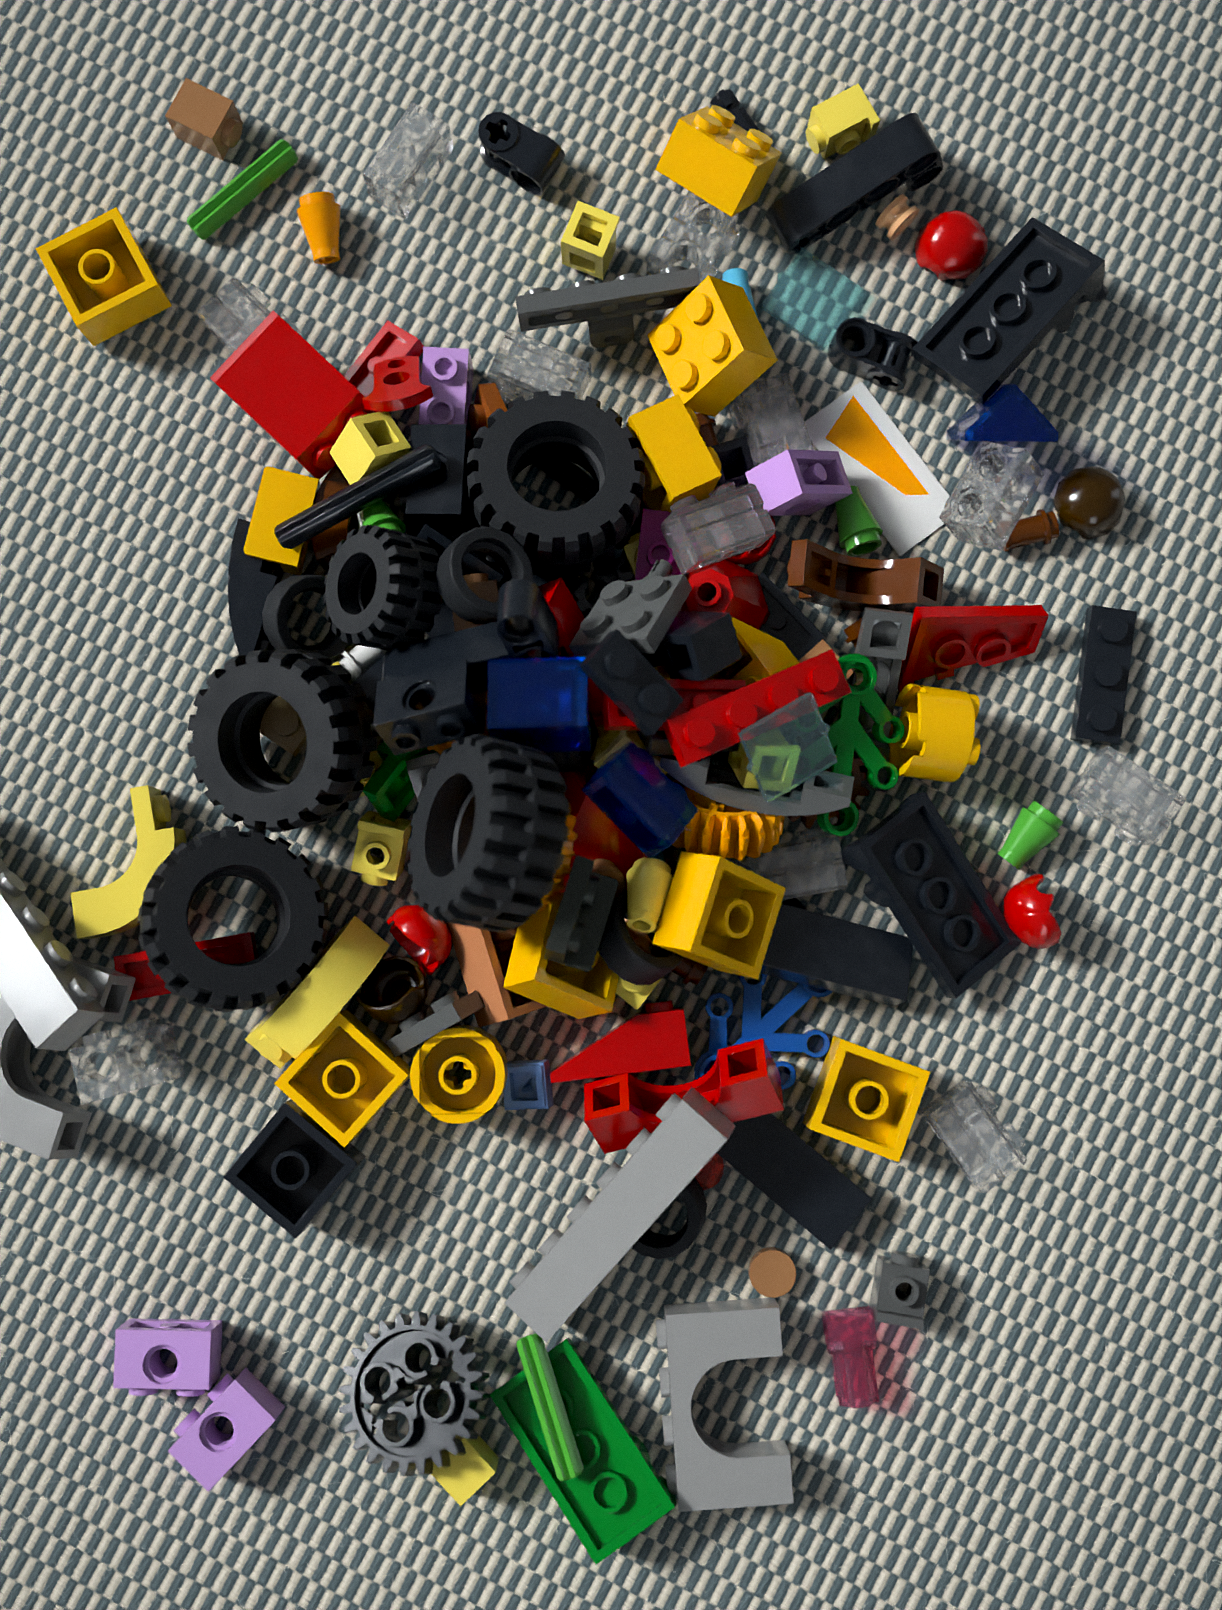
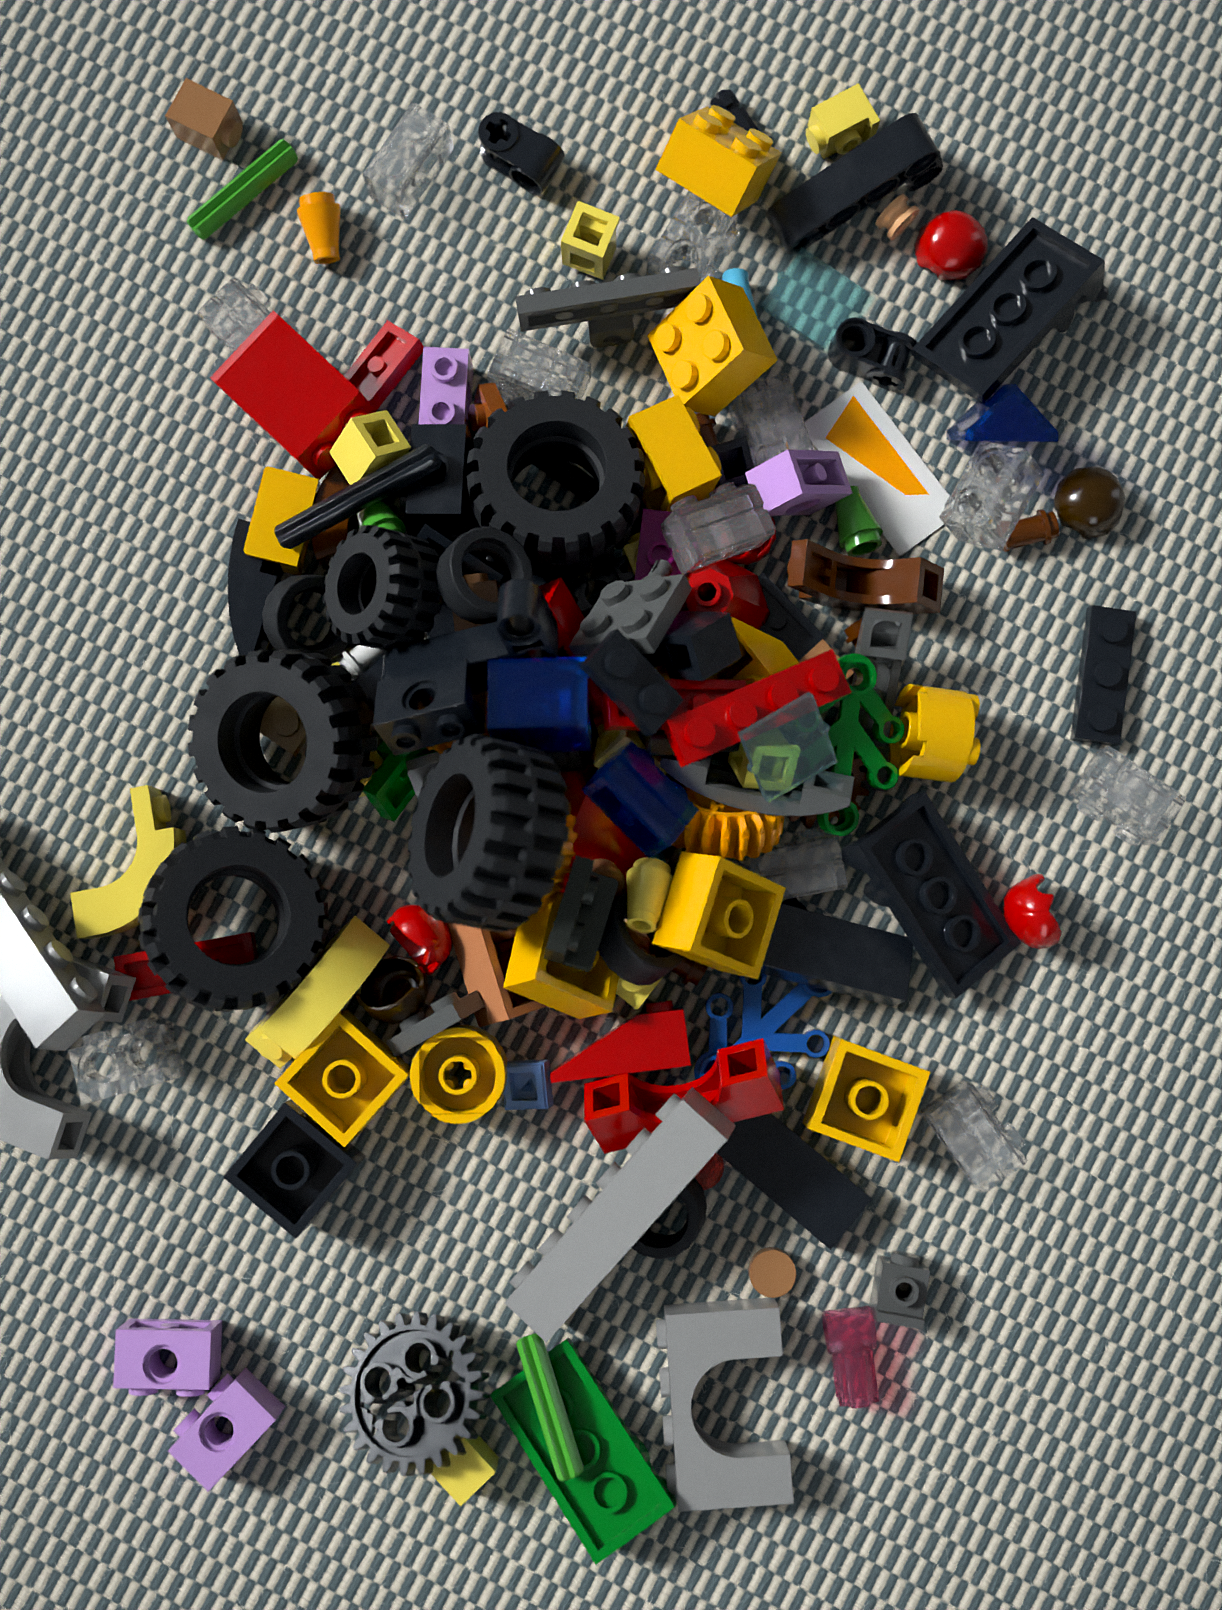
yellow brick [36,207,172,346] -> none
light yellow brick [351,811,412,886] -> none
red piece [362,356,433,412] -> none
red wing [897,605,1049,691] -> none
bright green cone [997,800,1063,870] -> none

